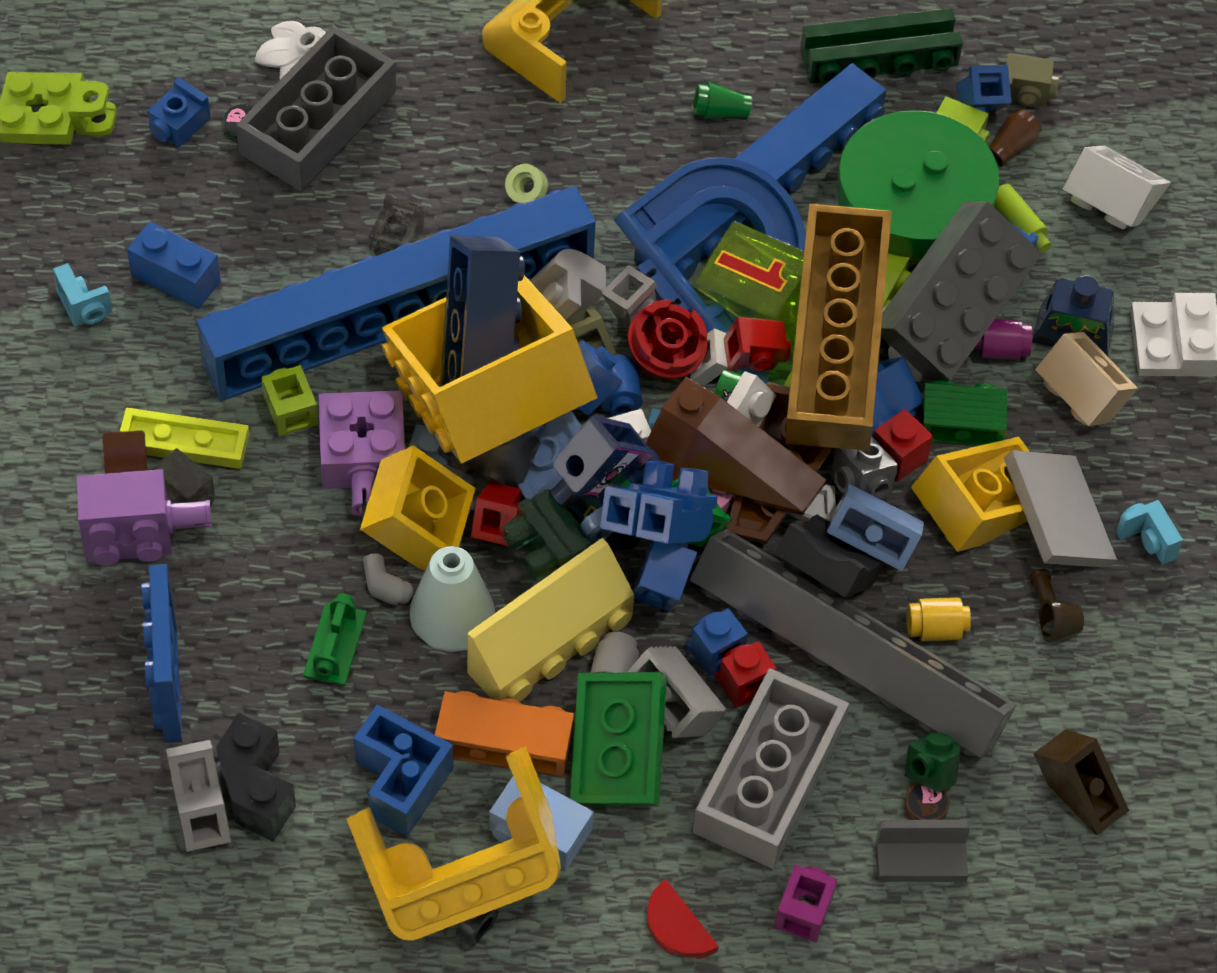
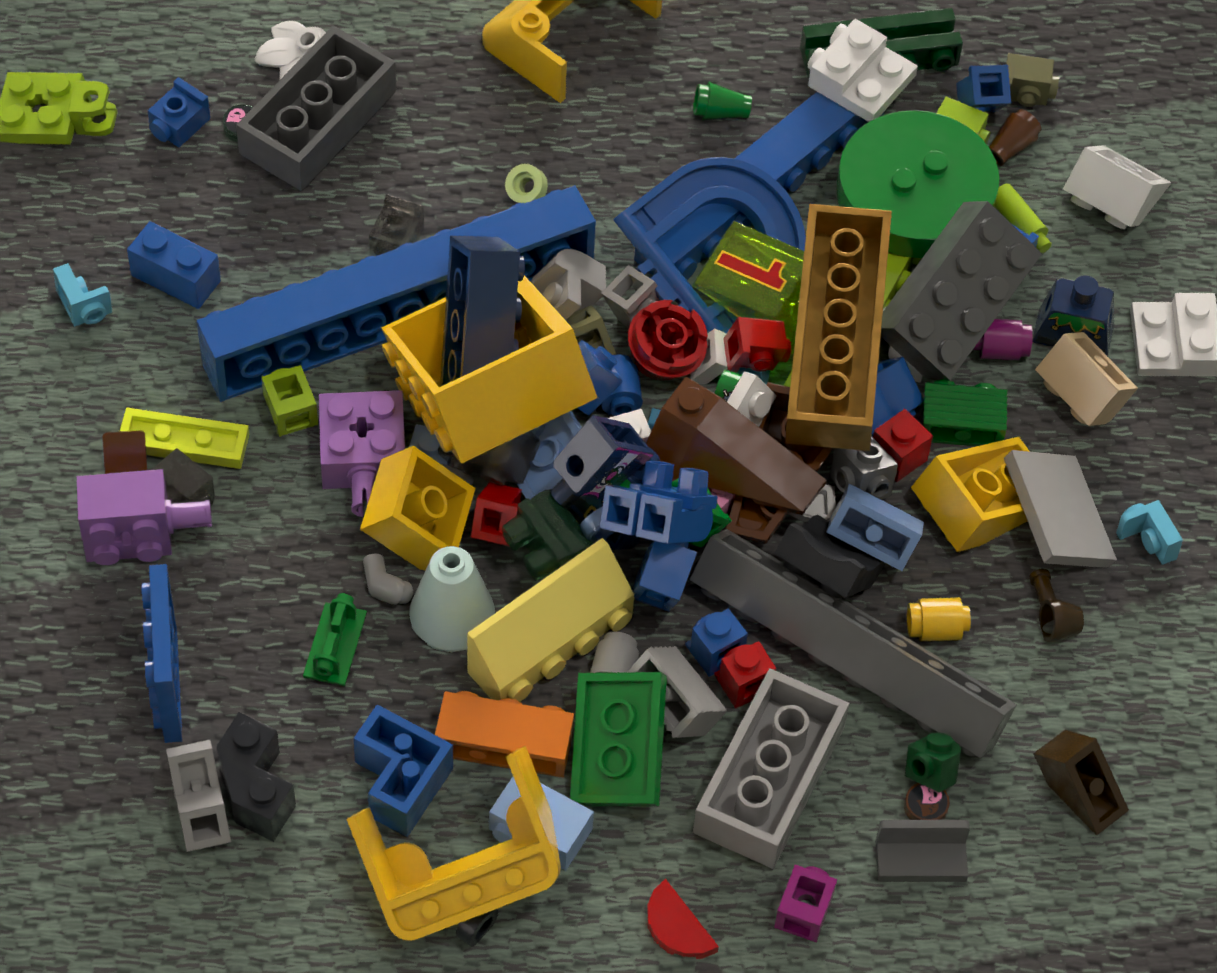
none -> white plate [808,19,918,122]

